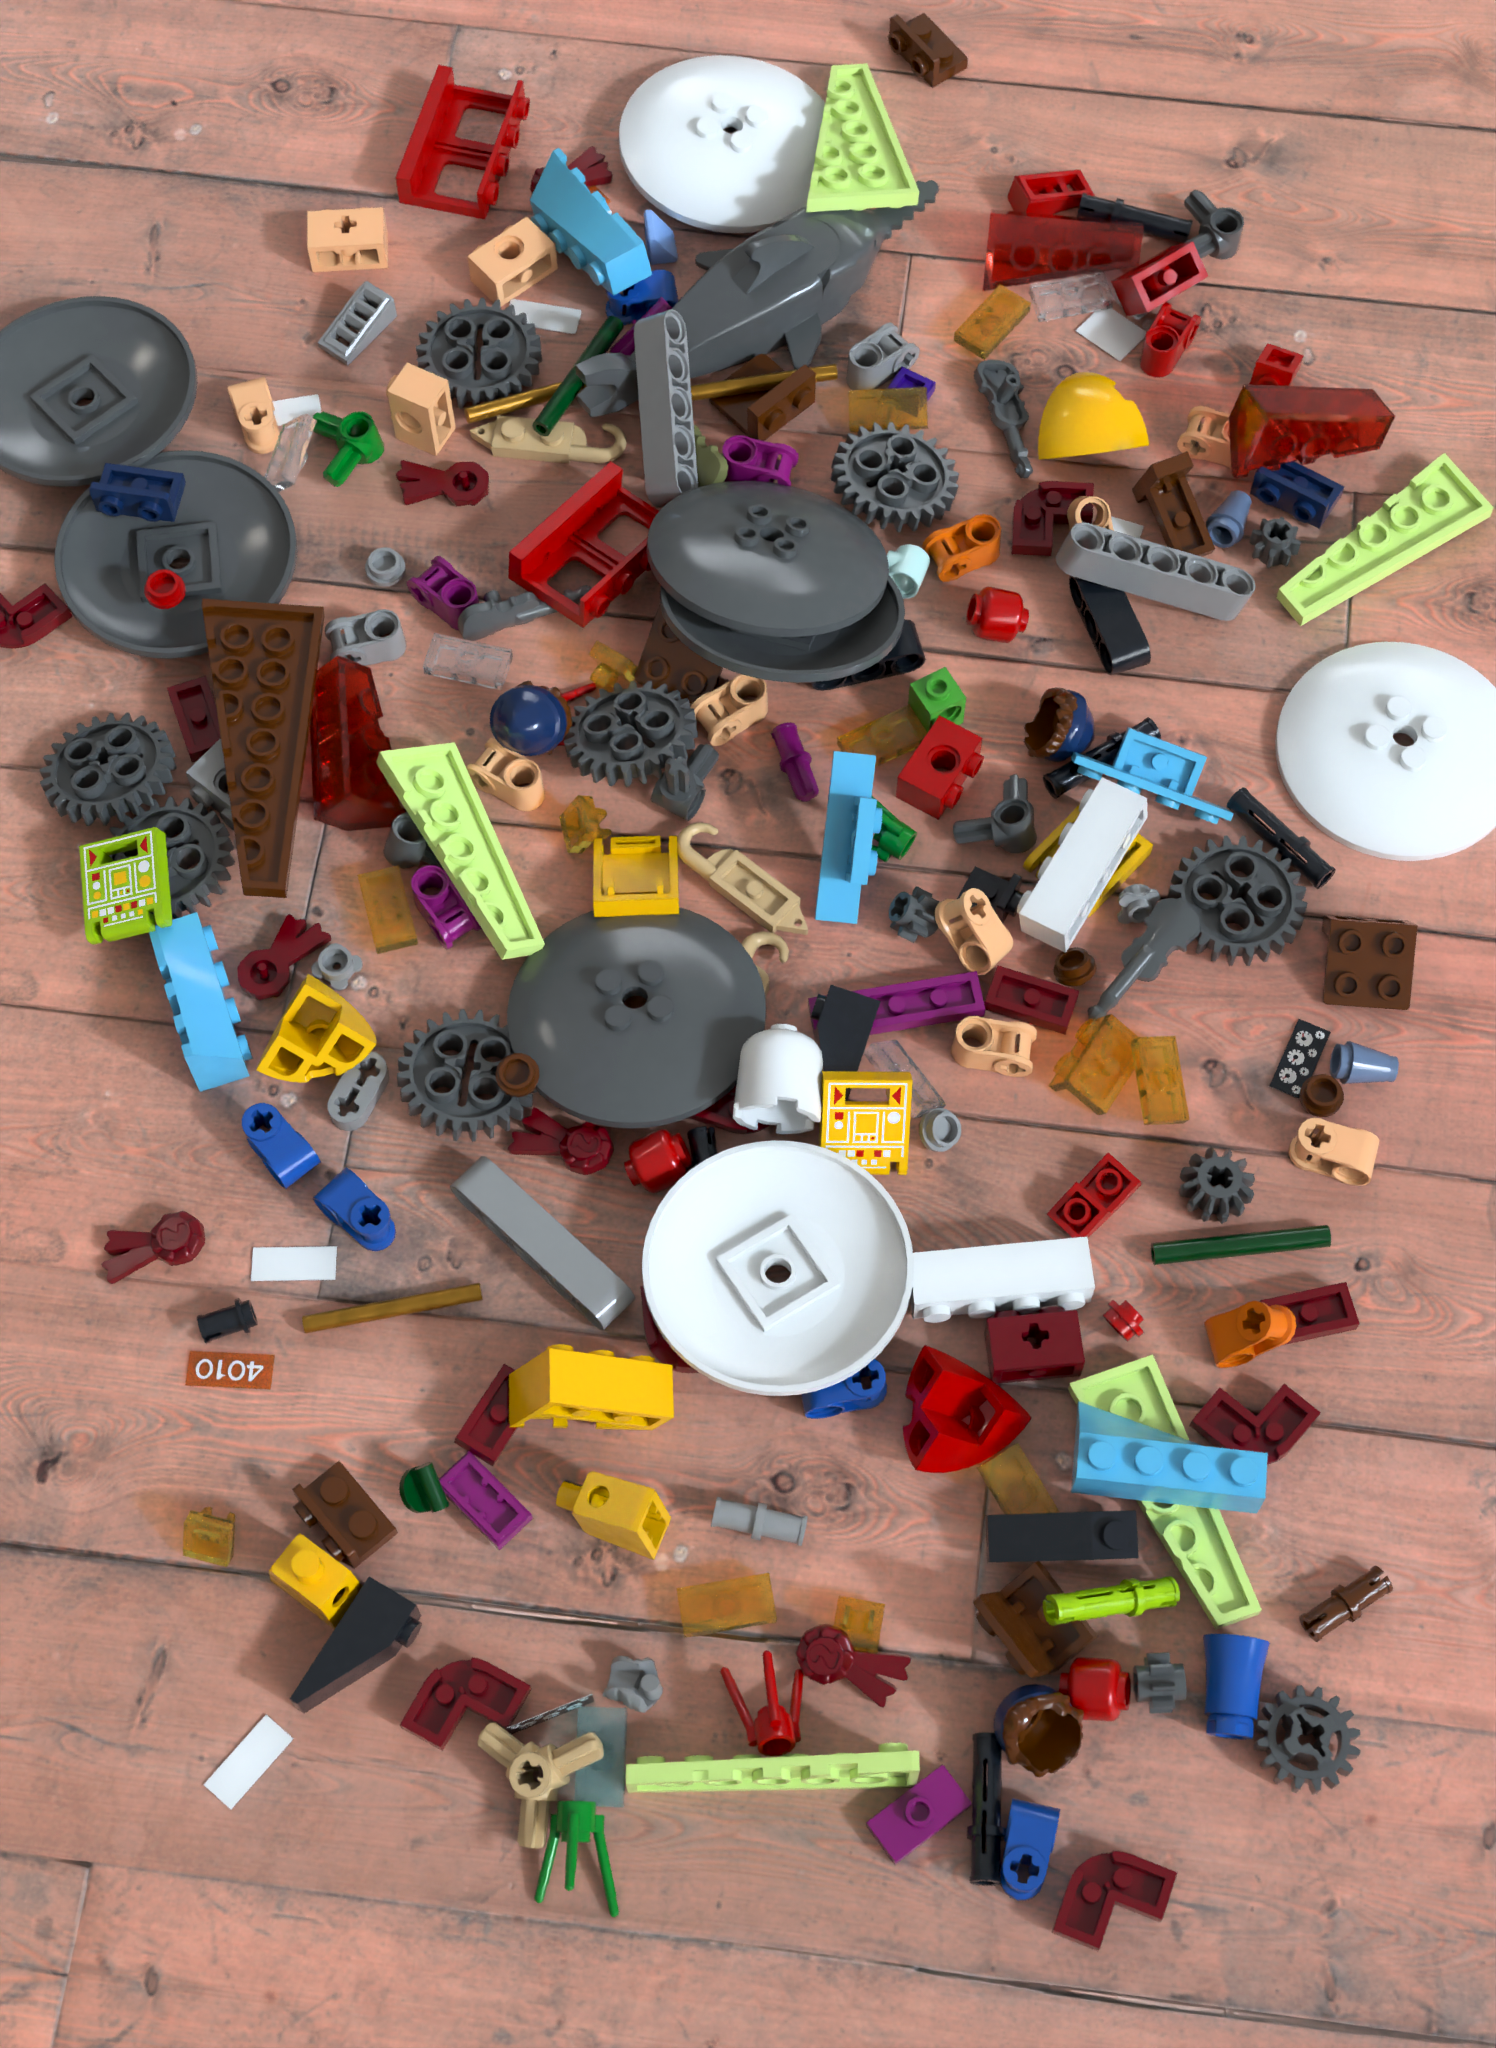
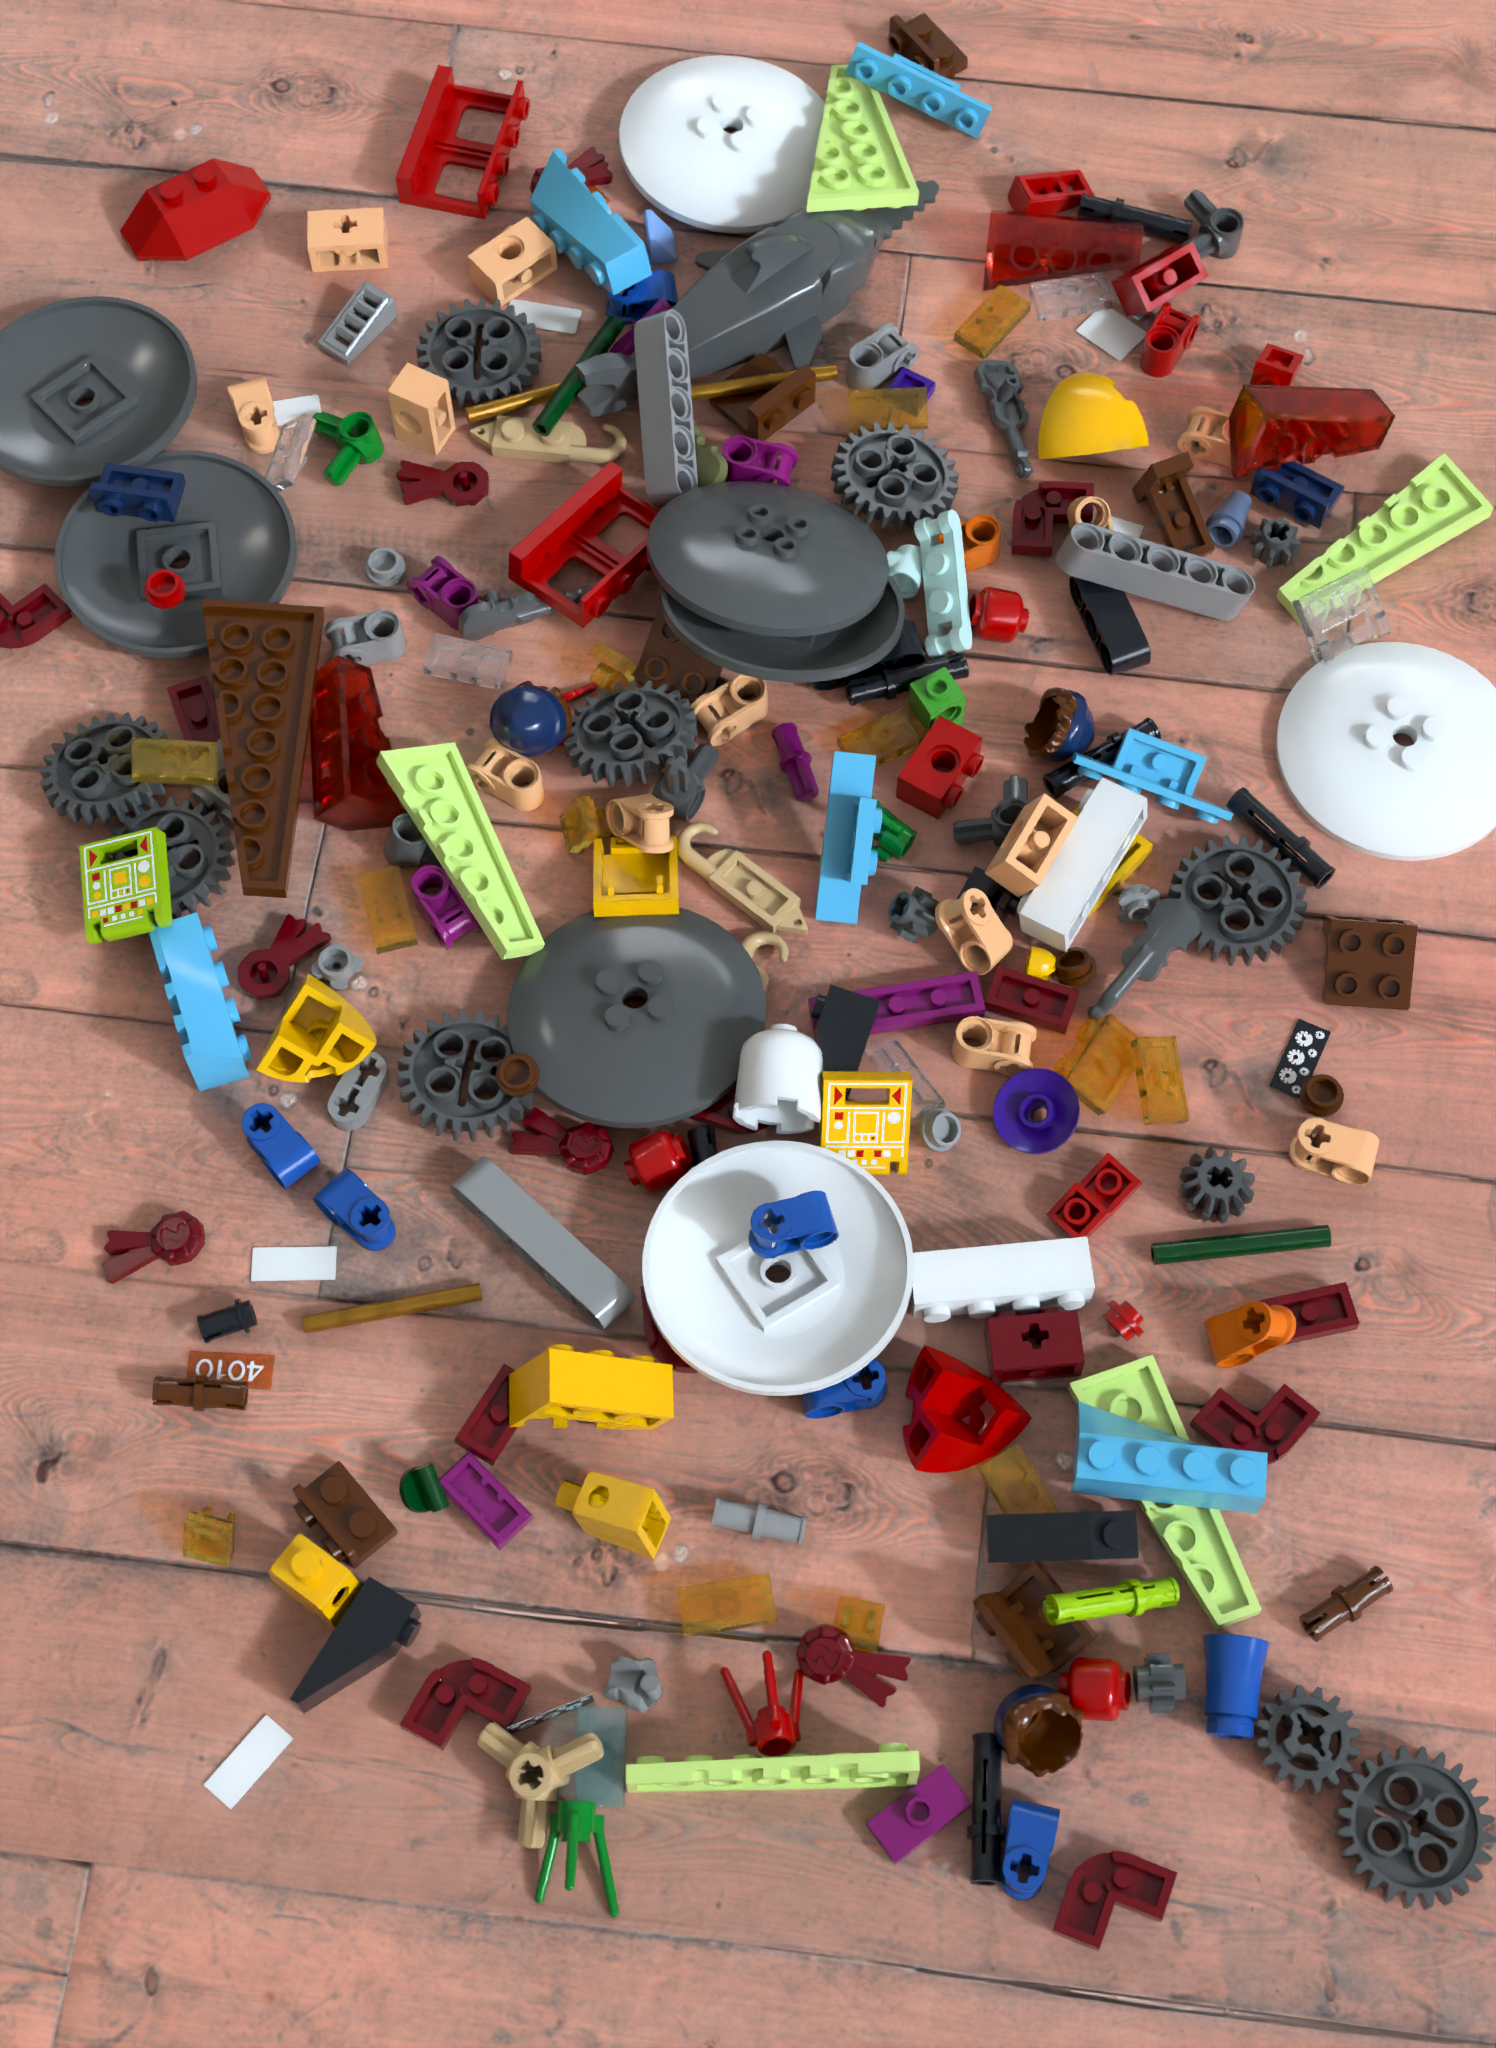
sand blue cone [1330,1041,1399,1084] -> none
none -> red wedge [120,158,271,261]
none -> clear yellow plate [131,738,218,786]
none -> reddish brown pin [152,1375,249,1412]
none -> light nougat piece [606,793,674,854]
none -> blue piece [748,1190,839,1258]
none -> medium azure bracket [844,41,993,139]
none -> black pin [845,652,969,706]
none -> light aqua plate [914,510,972,659]
none -> light nougat brick [985,793,1078,898]
none -> dark purple dish [993,1068,1080,1154]
none -> yellow hinge [1024,946,1056,980]
none -> clear plate [1292,566,1391,666]
none -> dark grey gear [1334,1745,1496,1910]

